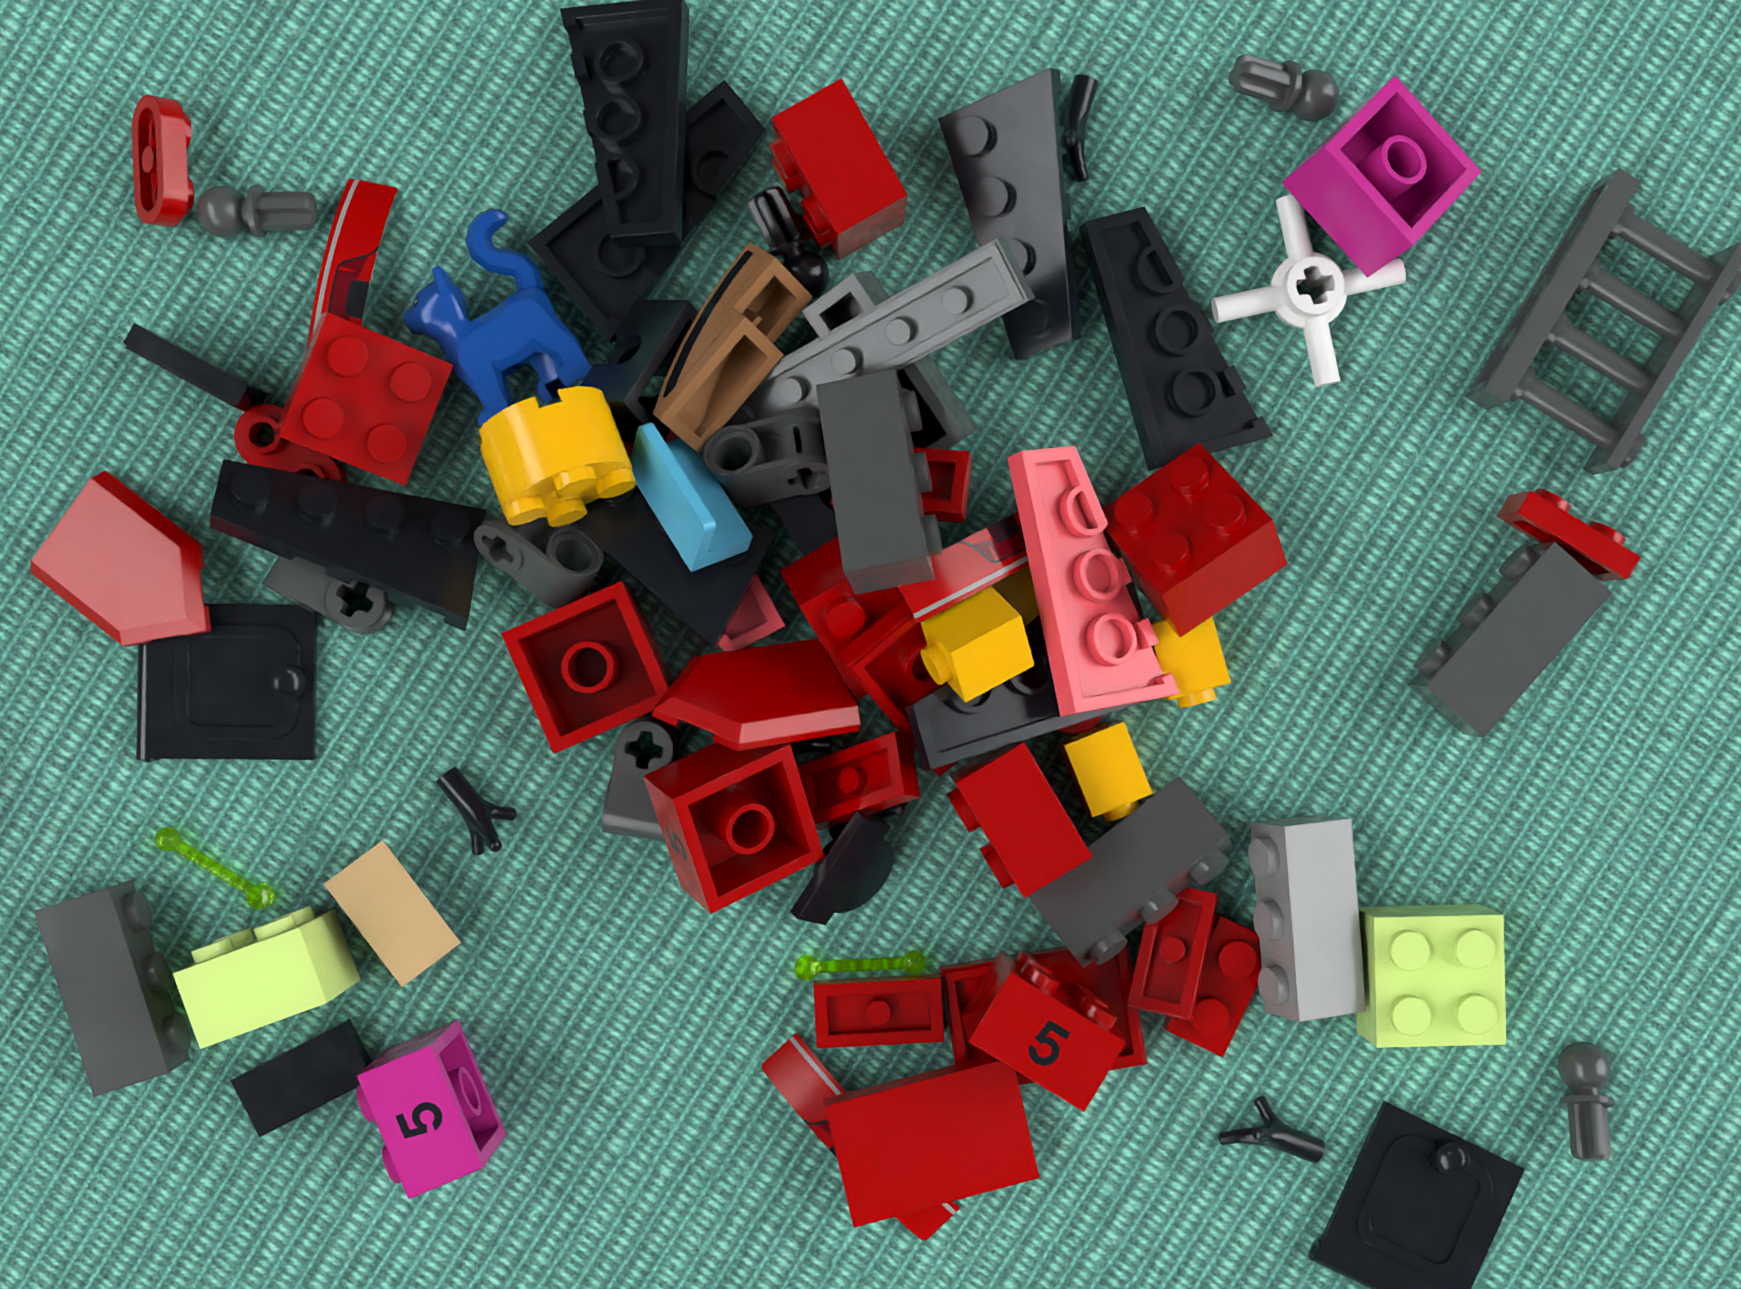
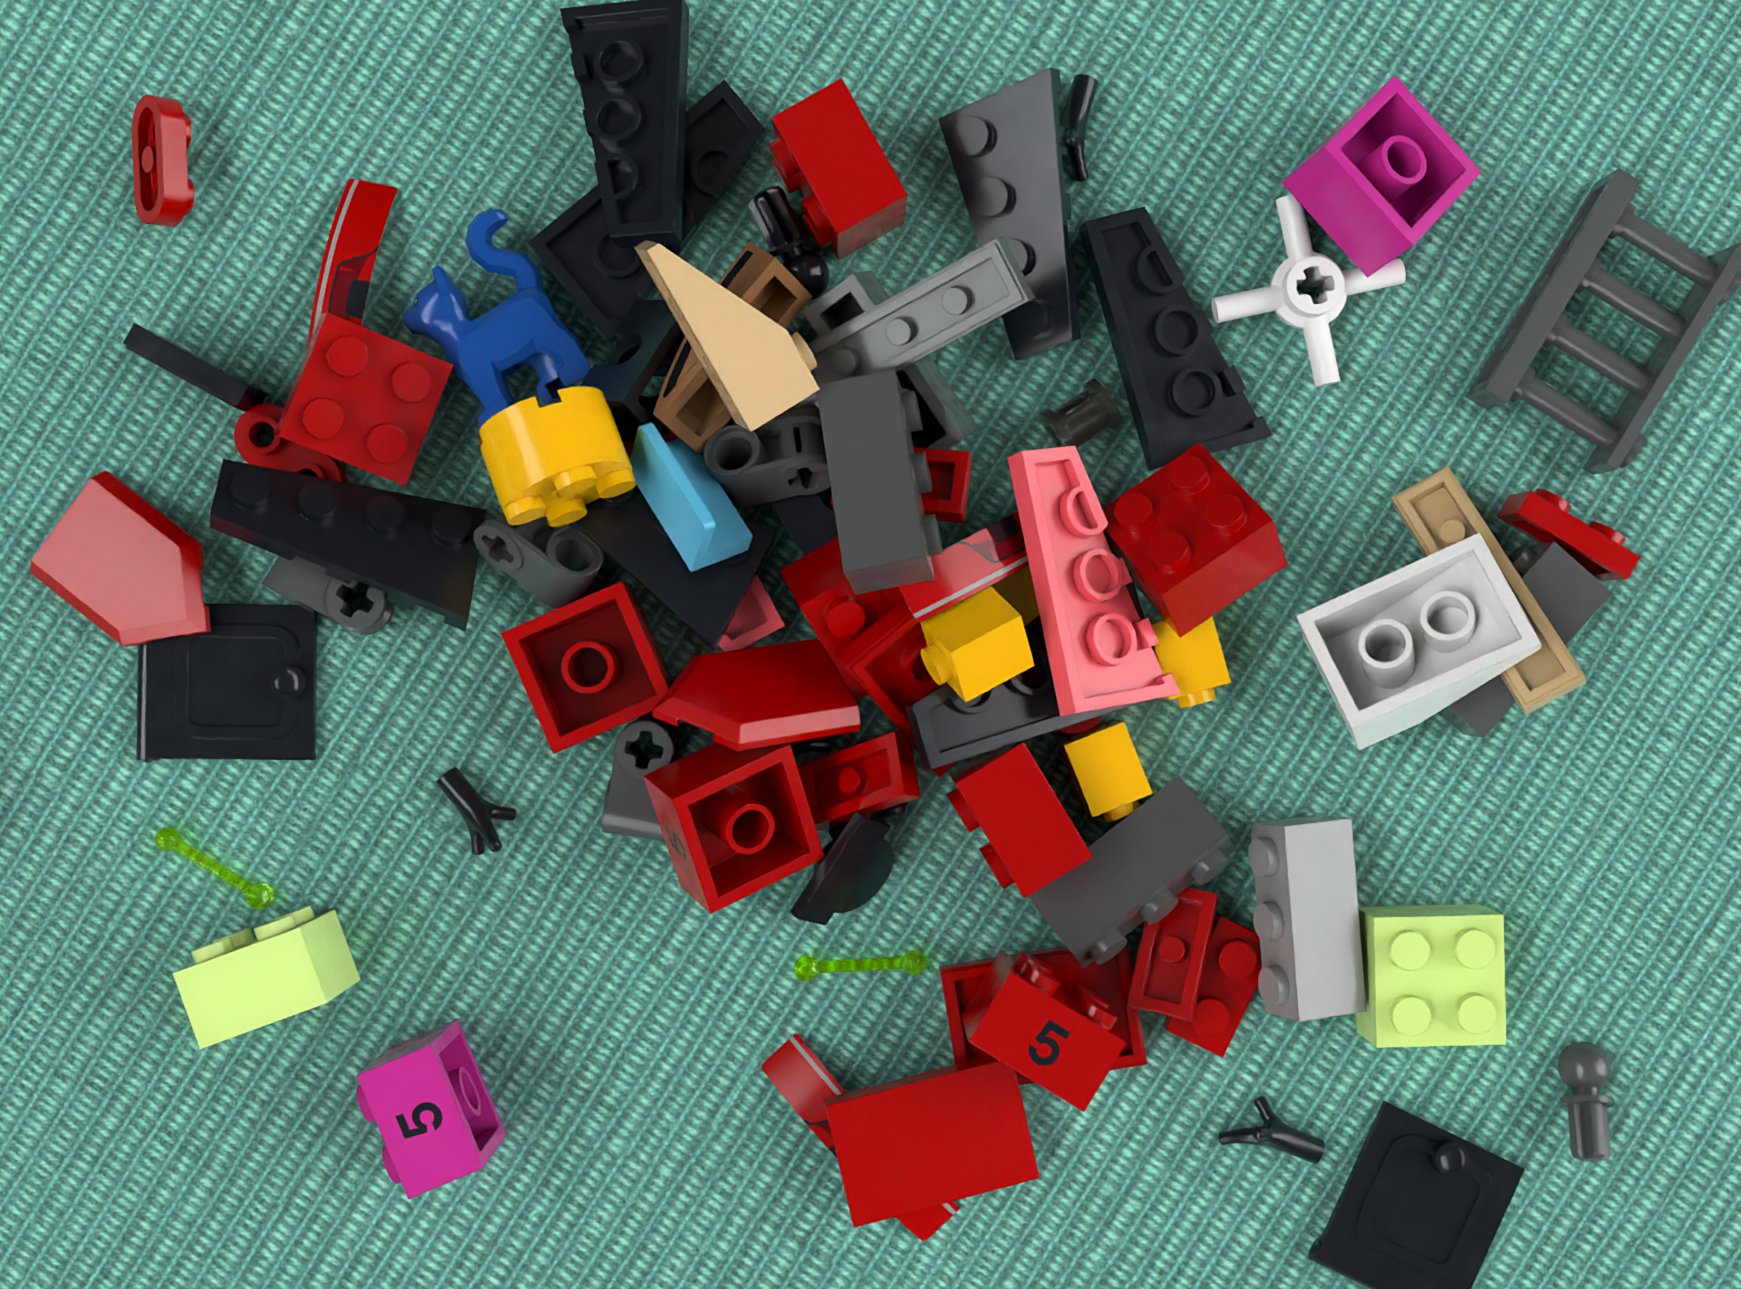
dark grey brick [34,880,191,1097] -> none
dark grey axle [197,185,318,238] -> none
black tile [231,1019,372,1137] -> none
tan hinge [324,840,461,987] -> none
red plate [813,974,944,1049] -> none
dark grey axle [1229,54,1339,122] -> none
none -> tan slope [634,241,820,432]
none -> clear smoke bush [1039,378,1124,453]
none -> white slope [1296,532,1542,750]
none -> tan tile [1391,466,1586,715]

